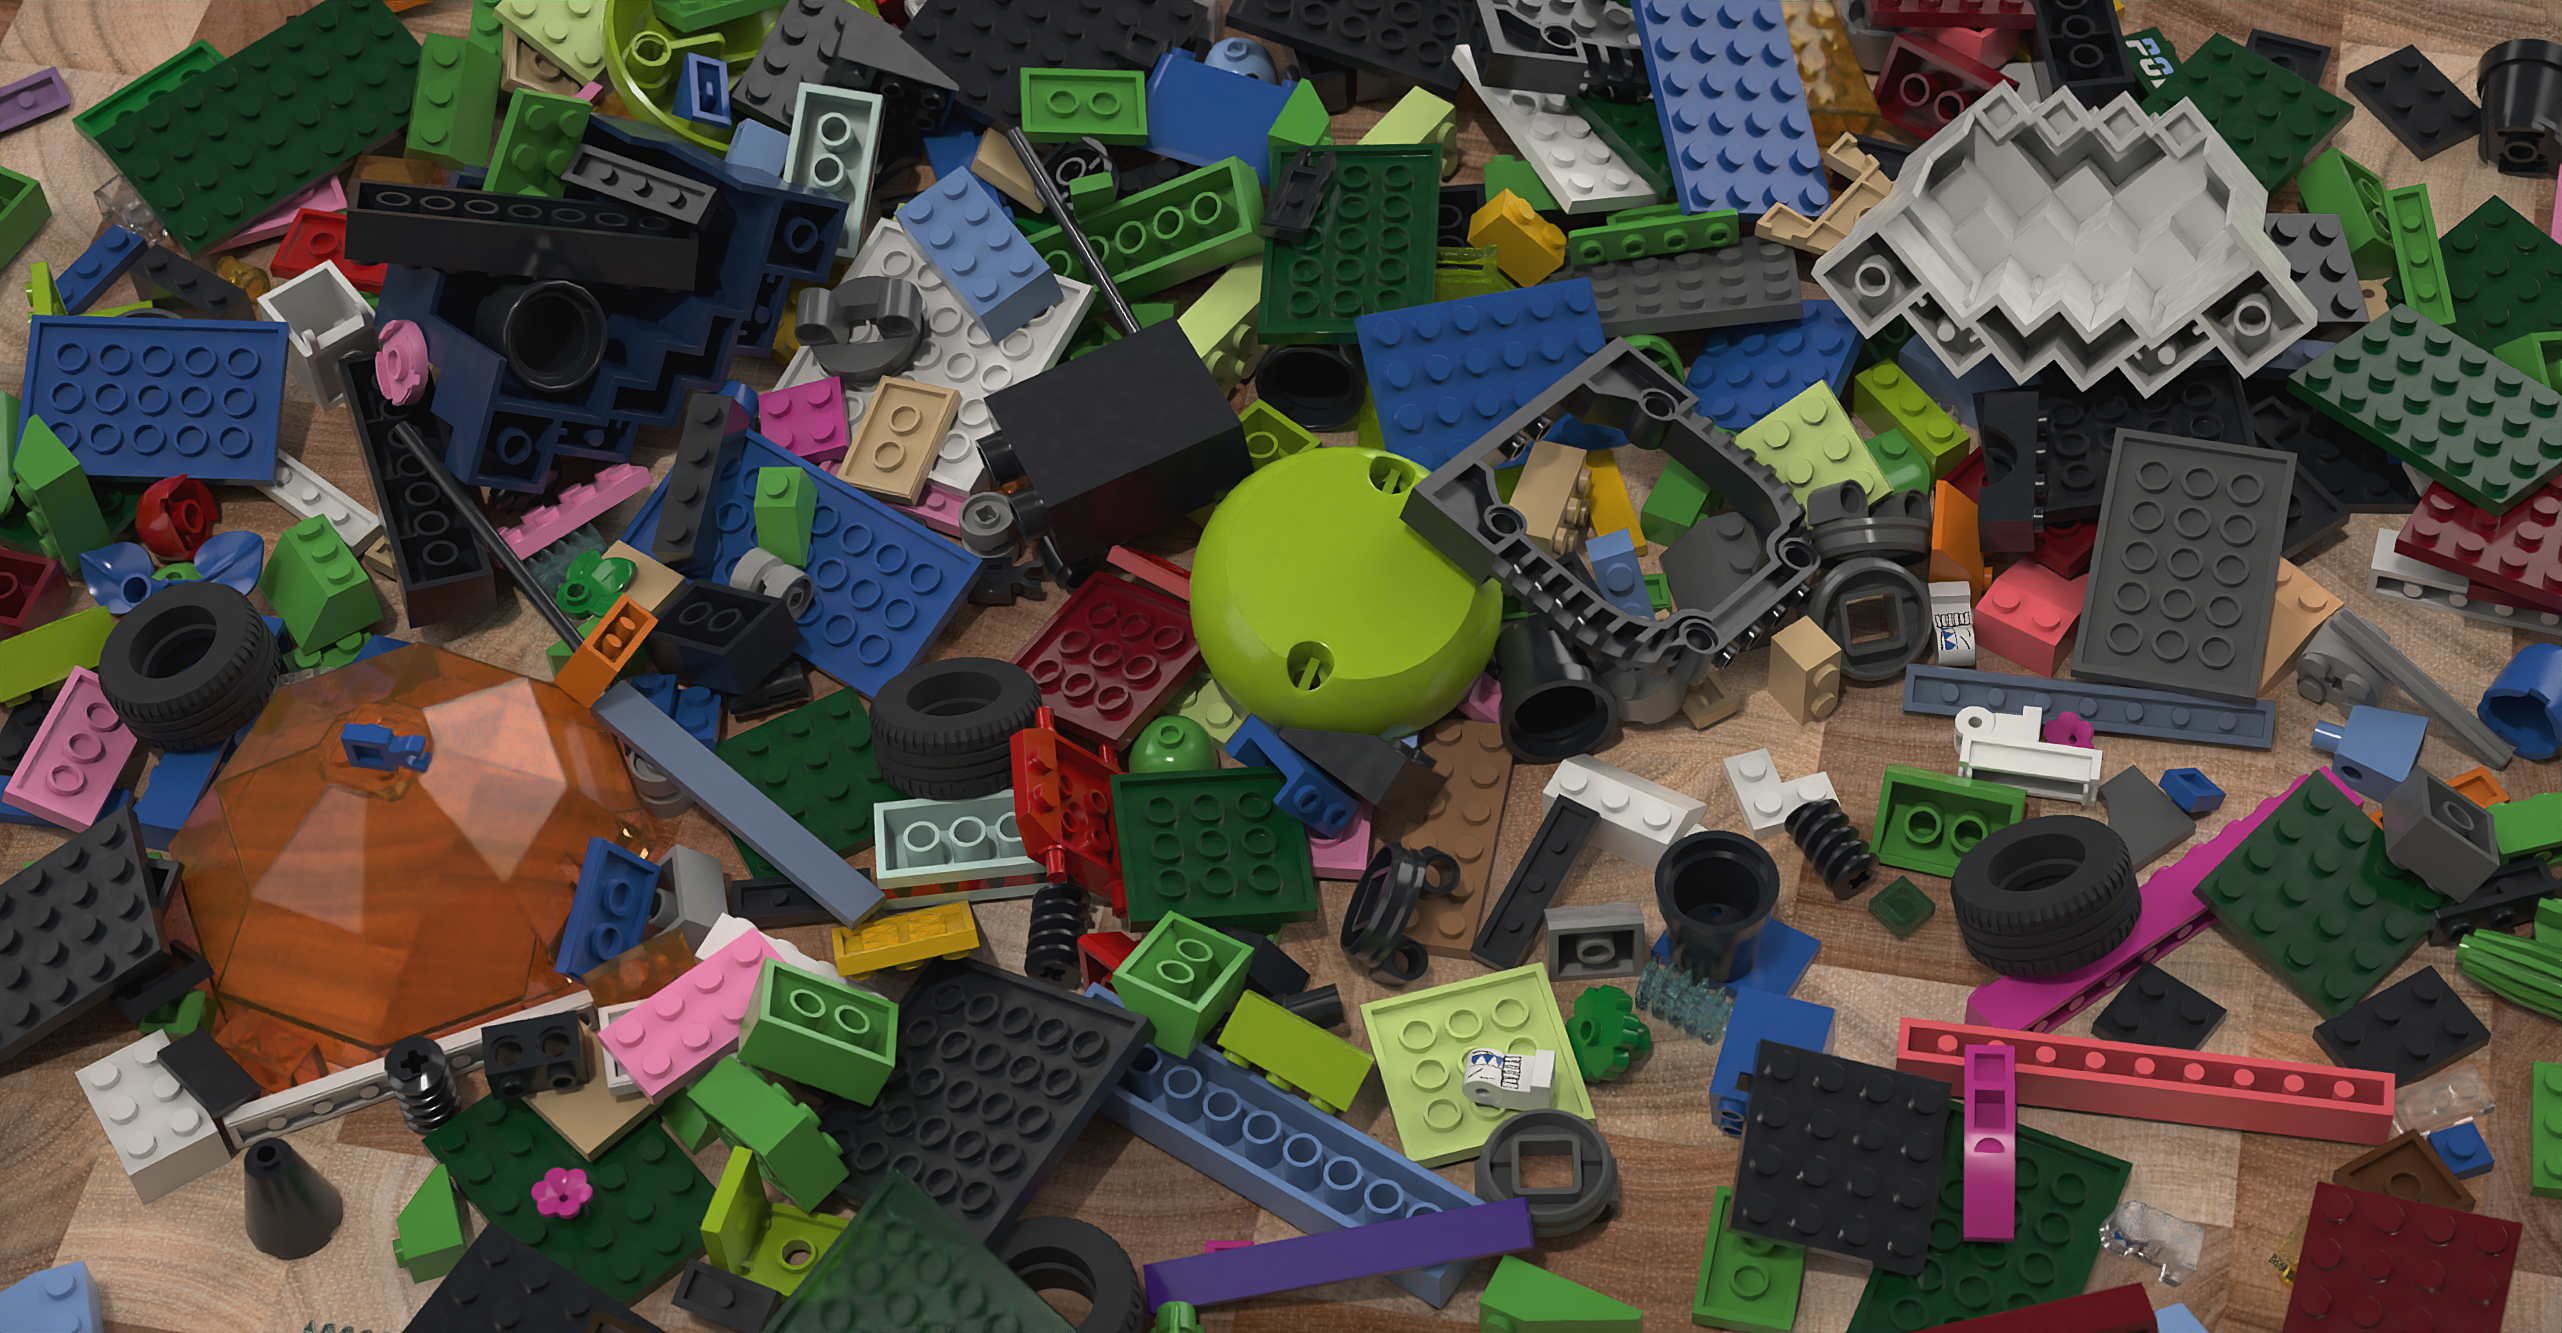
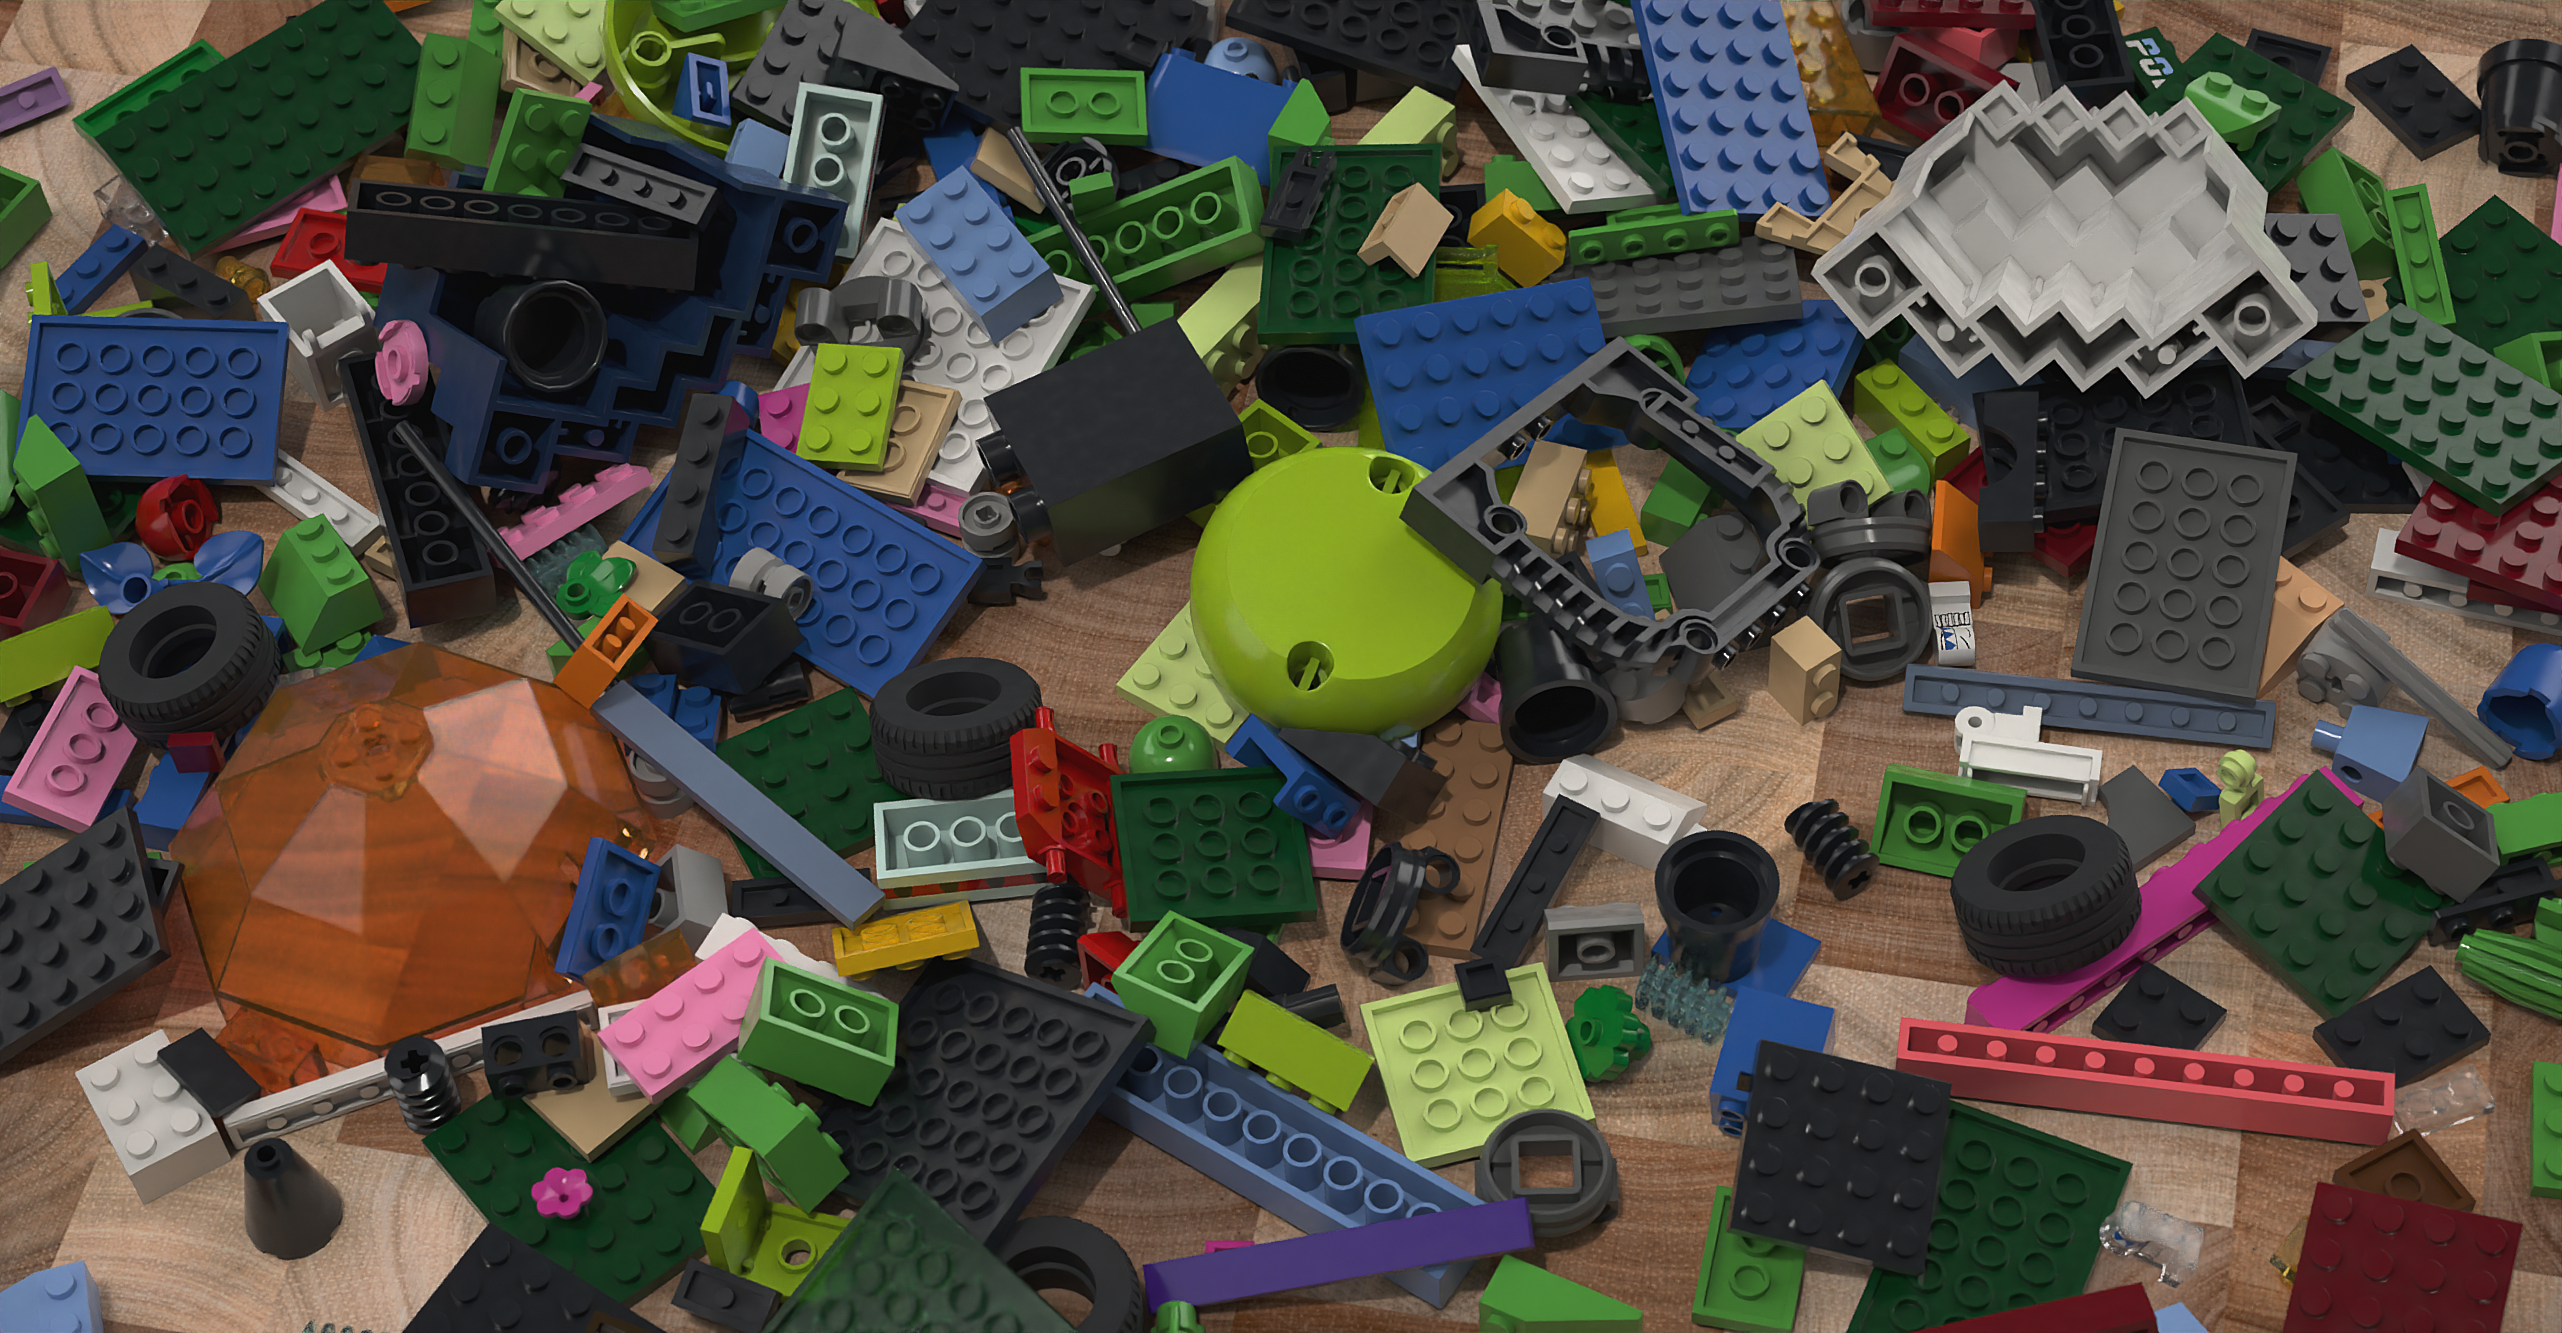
black tile [104,939,215,1023] -> none
bright green slope [138,988,219,1040] -> none
blue plate [341,723,432,773] -> none
bright green slope [392,1163,468,1284] -> none
bright green slope [754,467,818,569] -> none
dark red plate [1009,570,1205,752] -> none
black brick [1036,536,1095,592] -> none
red tile [1106,545,1191,602] -> none
white leg [1461,1048,1556,1111] -> none
white plate [1723,748,1841,841] -> none
clear green plate [1868,875,1936,940] -> none
dark pink slope [1963,1044,2015,1243] -> none
coral slope [1972,554,2089,678] -> none
dark pink plant [2043,711,2094,749] -> none
blue plate [2426,1121,2495,1181] -> none
none -> dark red tile [167,732,225,773]
none -> lime plate [796,343,905,472]
none -> tan panel [1357,182,1454,278]
none -> black tile [1454,955,1512,1012]
none -> black plate [1638,391,1774,501]
none -> bright green slope [2182,71,2282,151]
none -> yellowish green plate [2217,750,2264,829]

